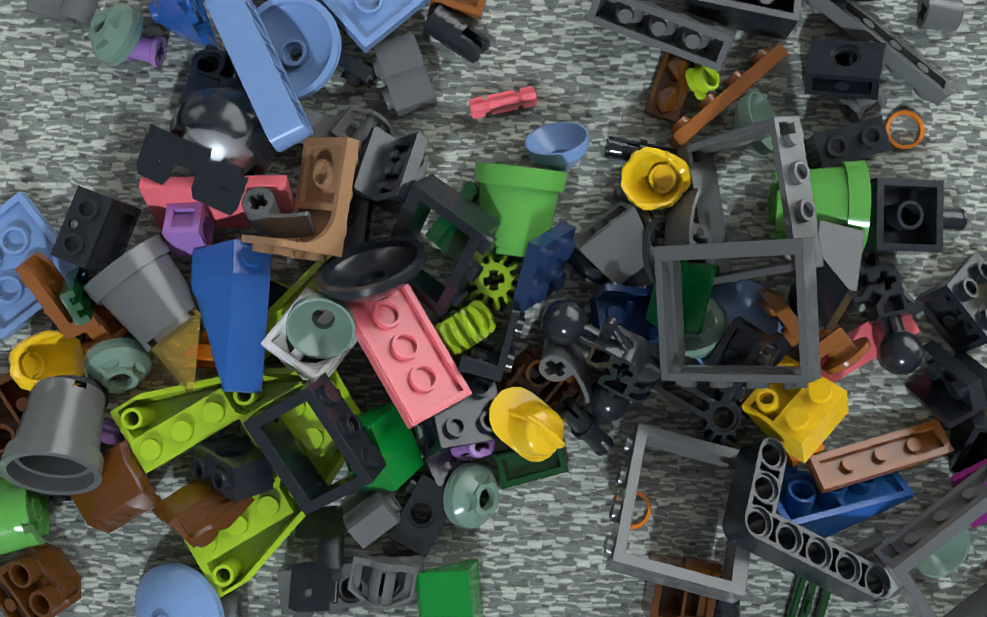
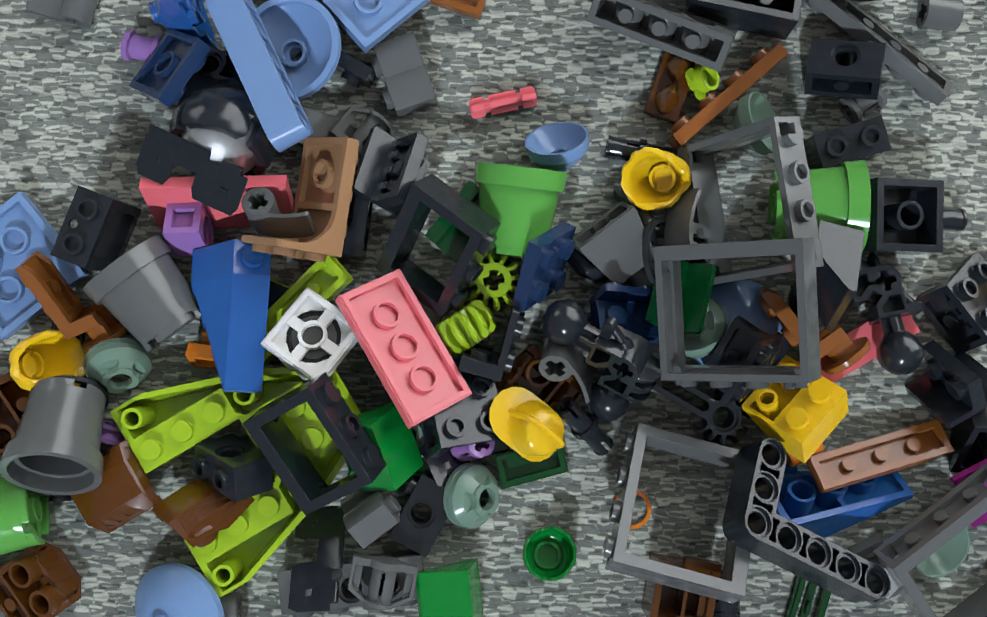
dark green tile [59,267,96,326] -> none
sand green piece [88,4,144,67] -> none
clear yellow slope [151,315,201,392] -> none
sand green piece [285,293,356,359] -> none
black dish [315,236,427,303] -> none
black hinge [424,5,490,63] -> none
orange piece [885,110,925,150] -> none
none -> dark blue plate [129,28,211,108]
none -> green hair [523,526,577,581]

